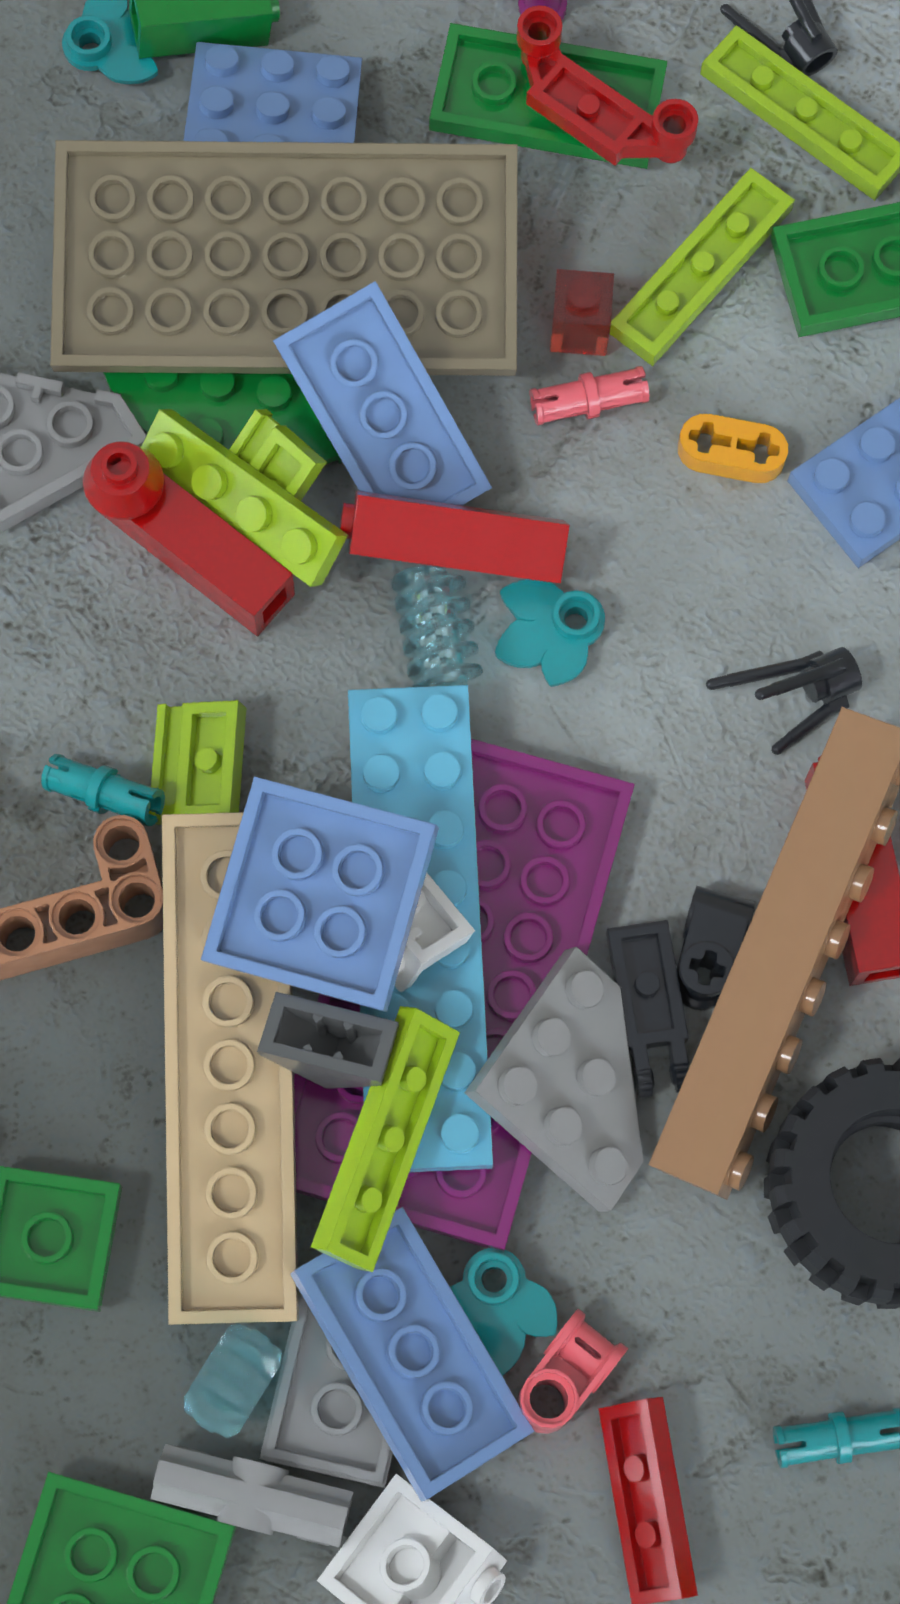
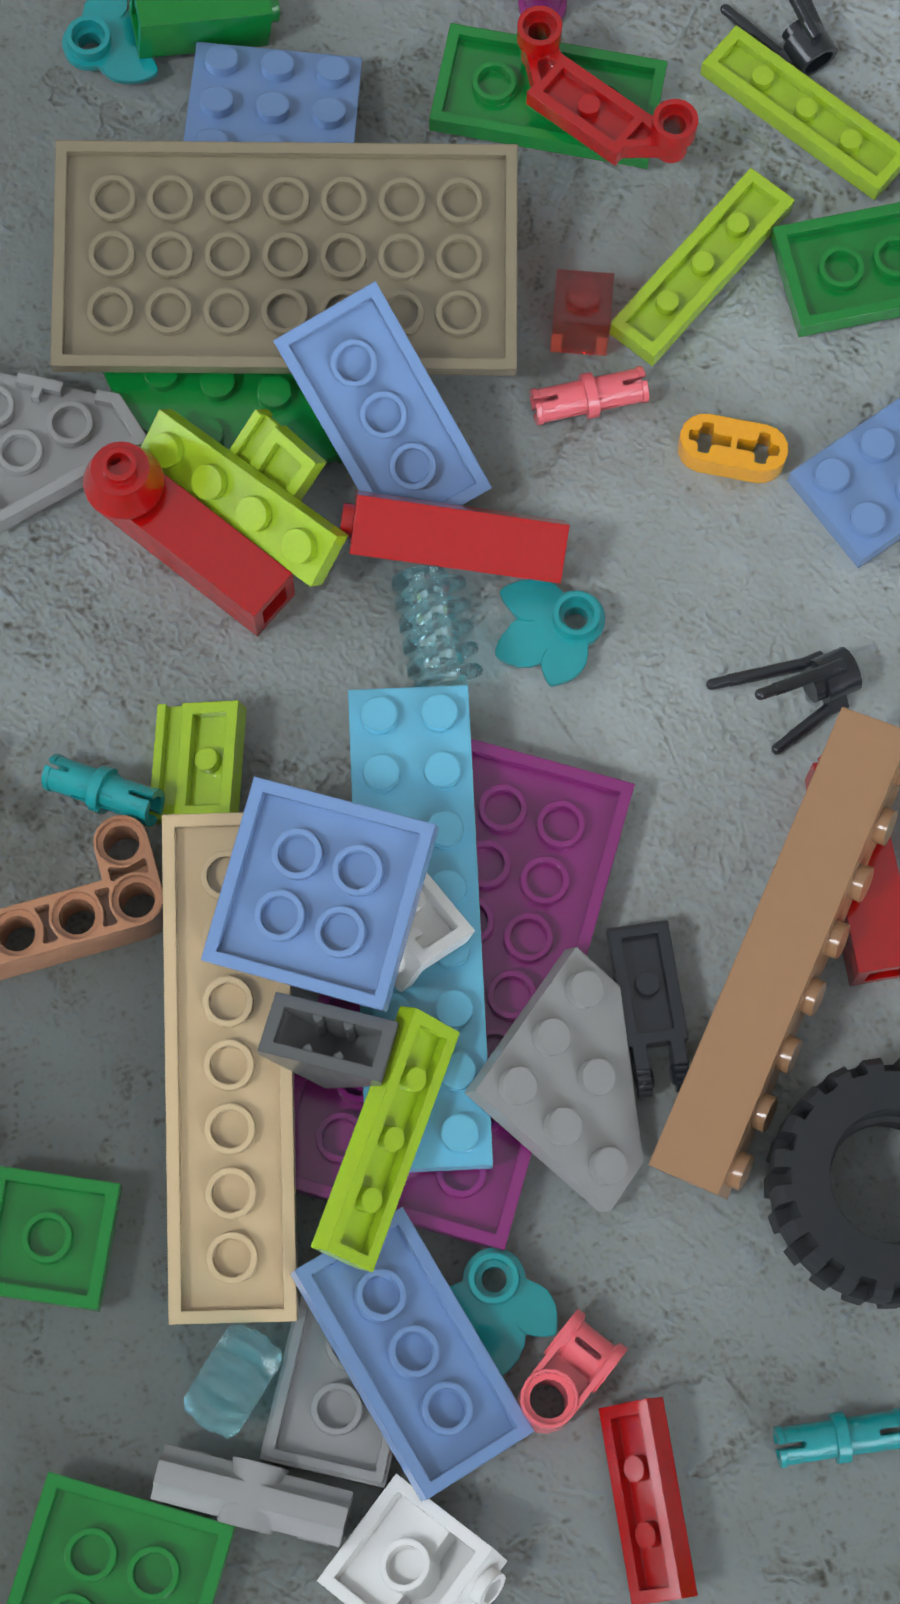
black piece [677,885,755,1011] -> none

